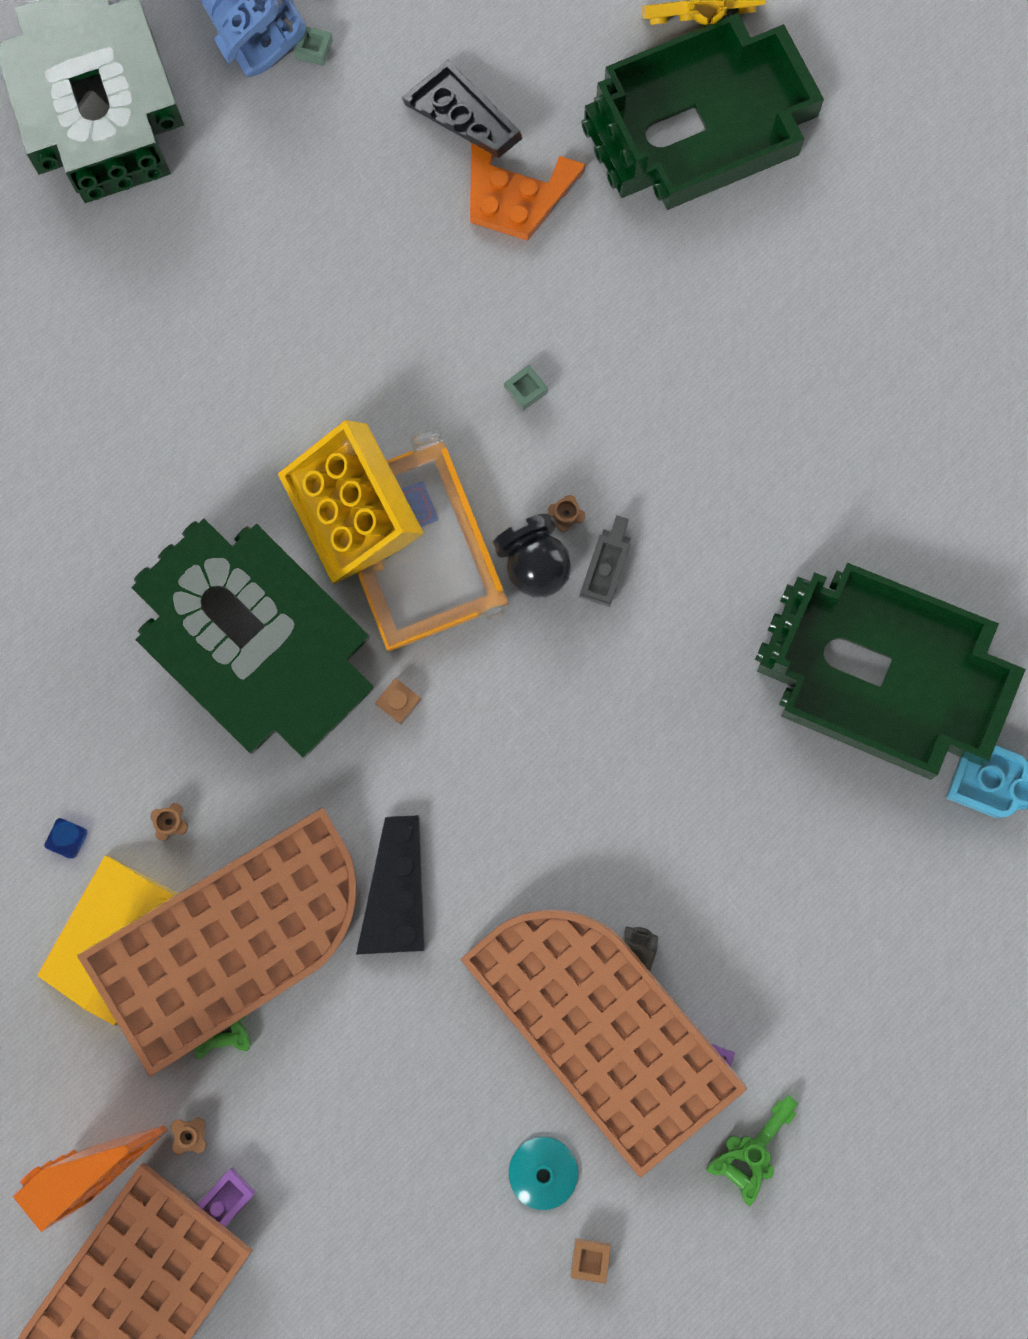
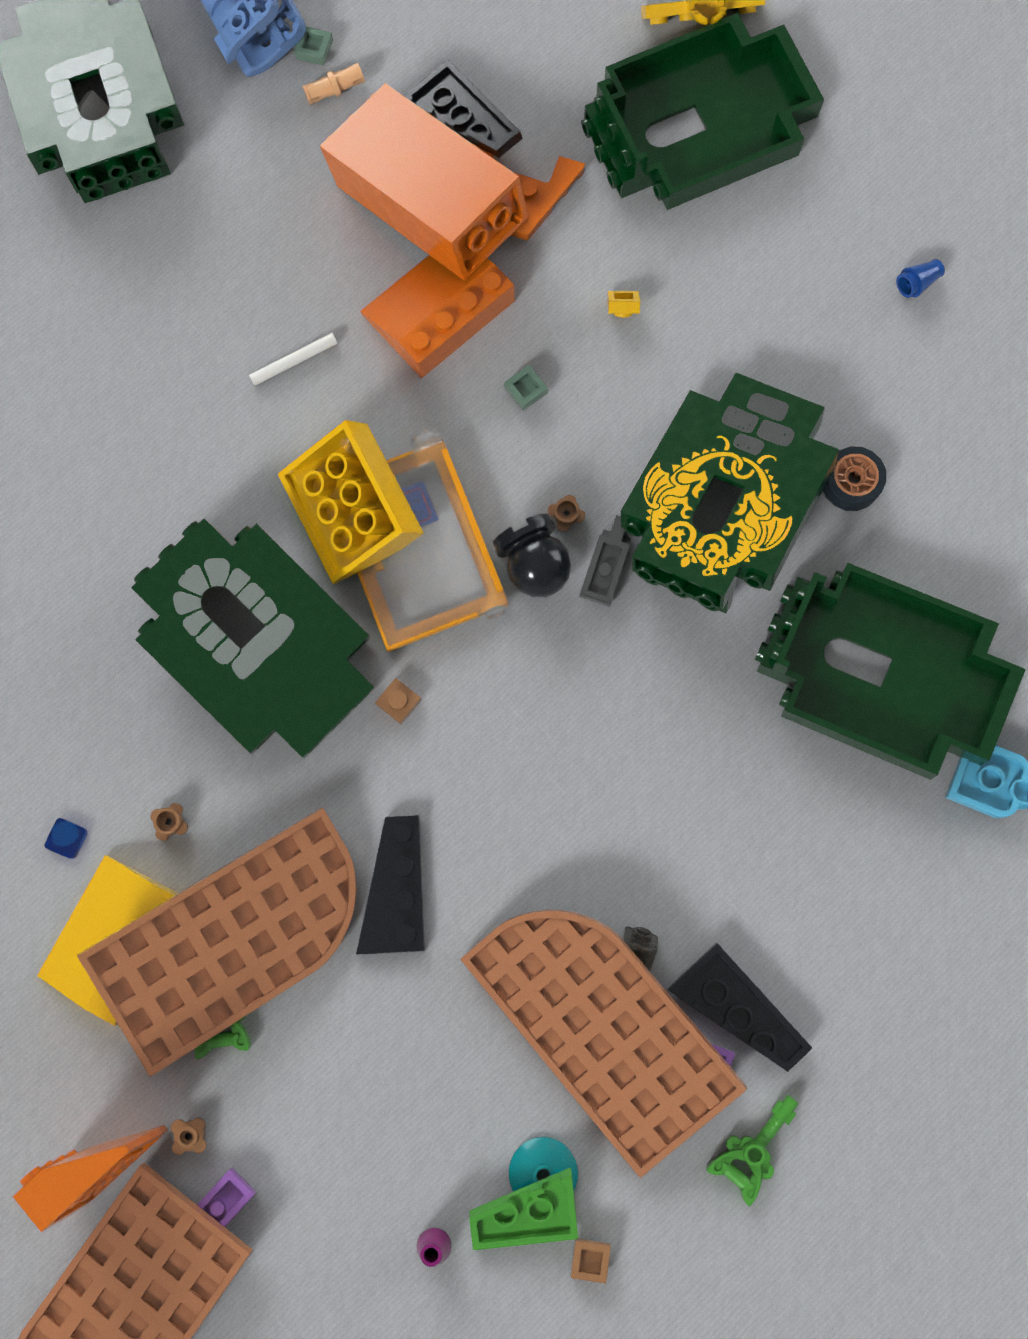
none -> white bar [249,333,338,386]
none -> light nougat pin [302,62,365,105]
none -> orange container [320,83,529,281]
none -> orange slope [361,255,515,379]
none -> magenta cone [416,1228,451,1267]
none -> bright green wing [469,1167,578,1250]
none -> yellow plate [607,291,640,318]
none -> dark green panel [620,373,839,614]
none -> black wing [667,943,812,1072]
none -> wheel [823,446,886,511]
none -> blue cone [896,259,945,298]

